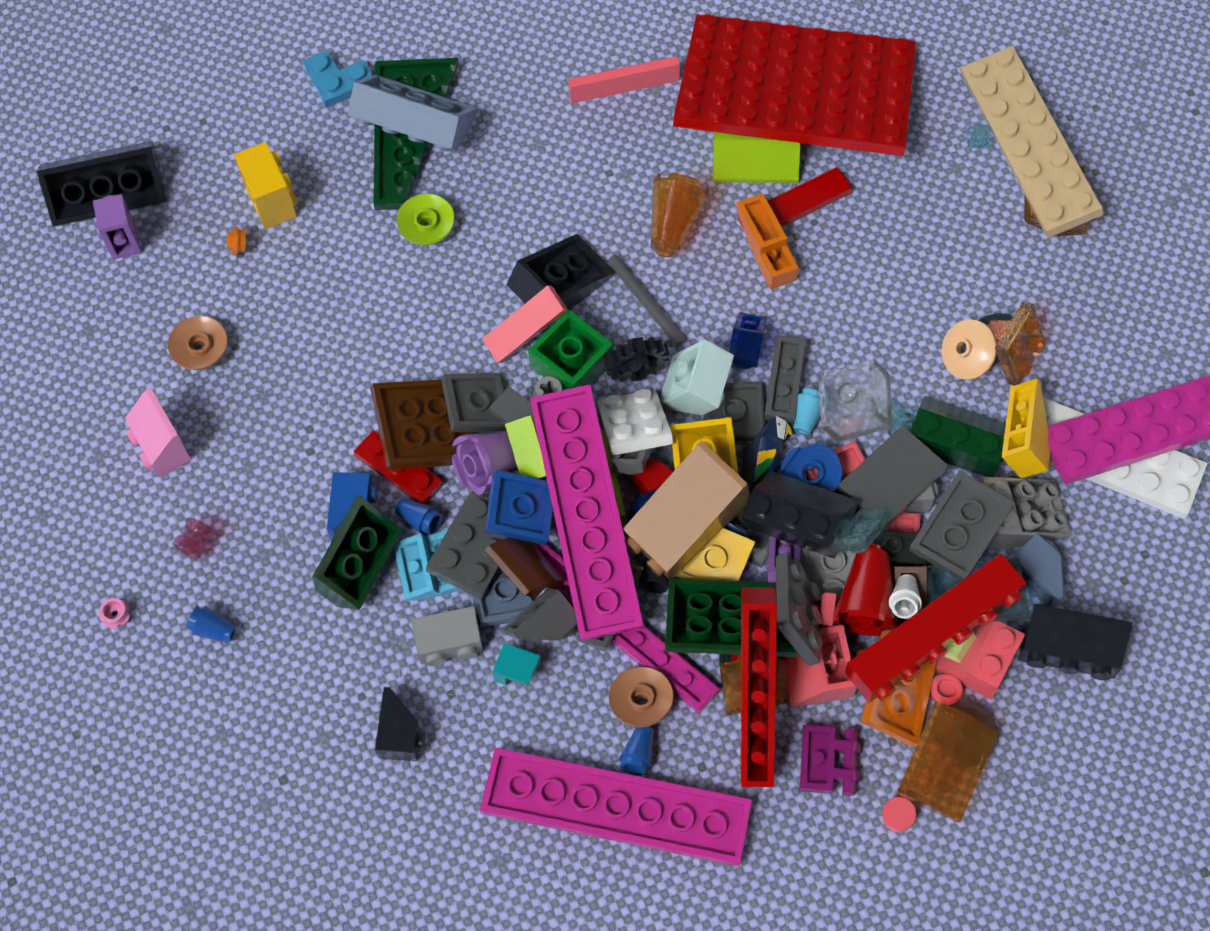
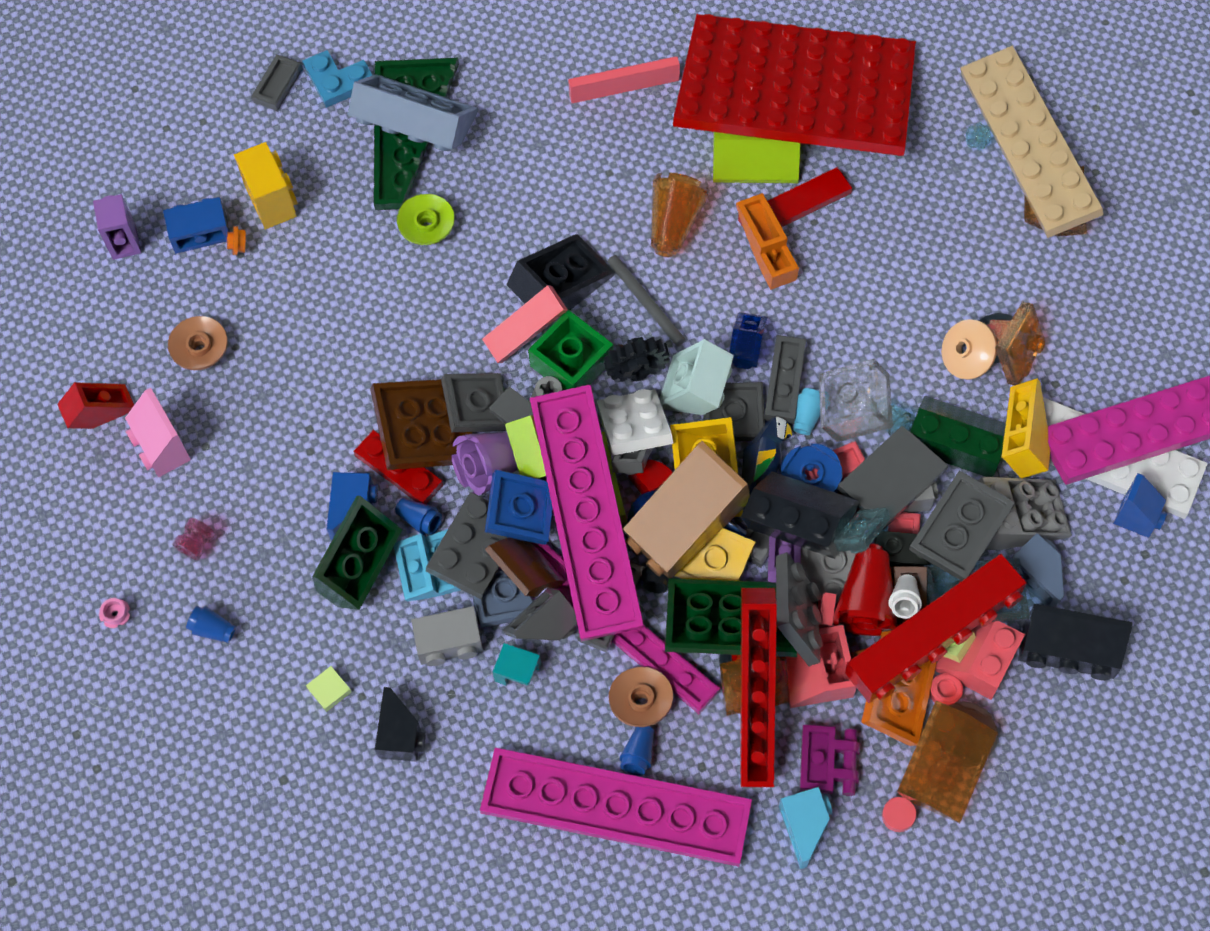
black slope [36,140,166,226] -> none
none -> red slope [57,382,134,429]
none -> blue brick [163,197,230,254]
none -> dark grey tile [251,54,303,111]
none -> yellowish green tile [306,666,352,712]
none -> medium azure slope [779,787,832,869]
none -> blue slope [1113,473,1167,538]

